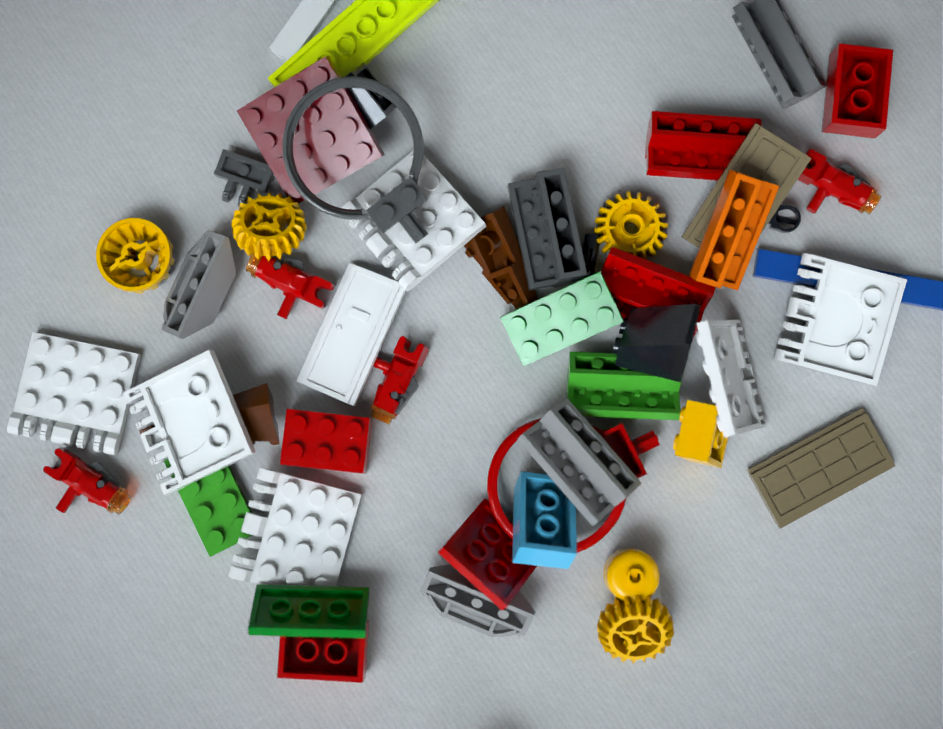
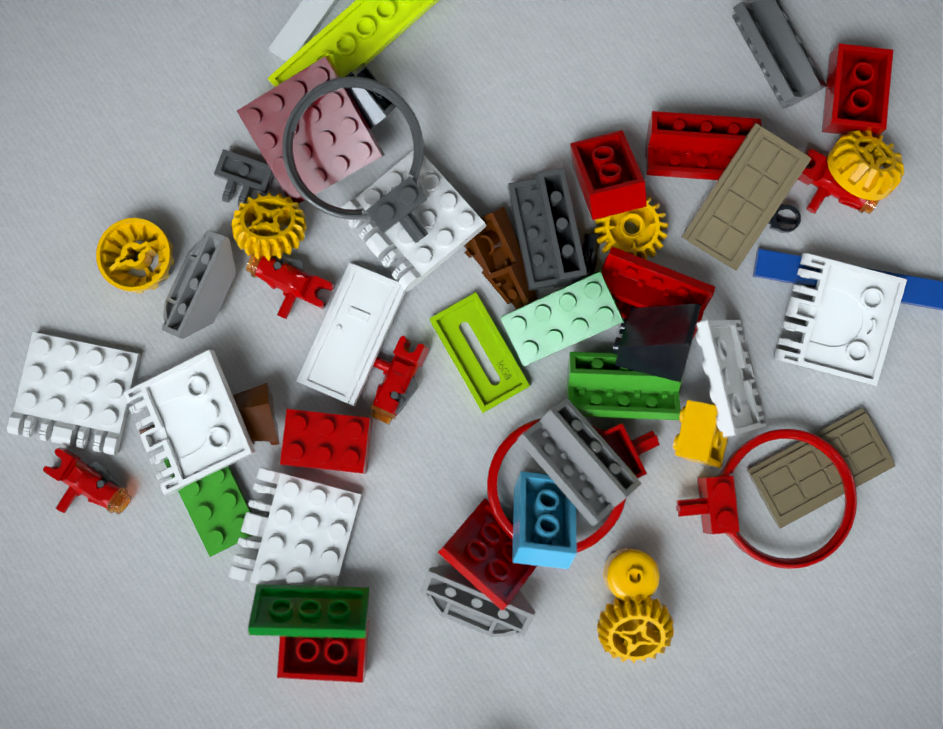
orange brick [689,169,779,291] -> none
none -> lime piece [429,292,530,414]
none -> red brick [570,130,647,220]
none -> red brick [676,429,857,569]
none -> yellow gear [827,130,904,201]

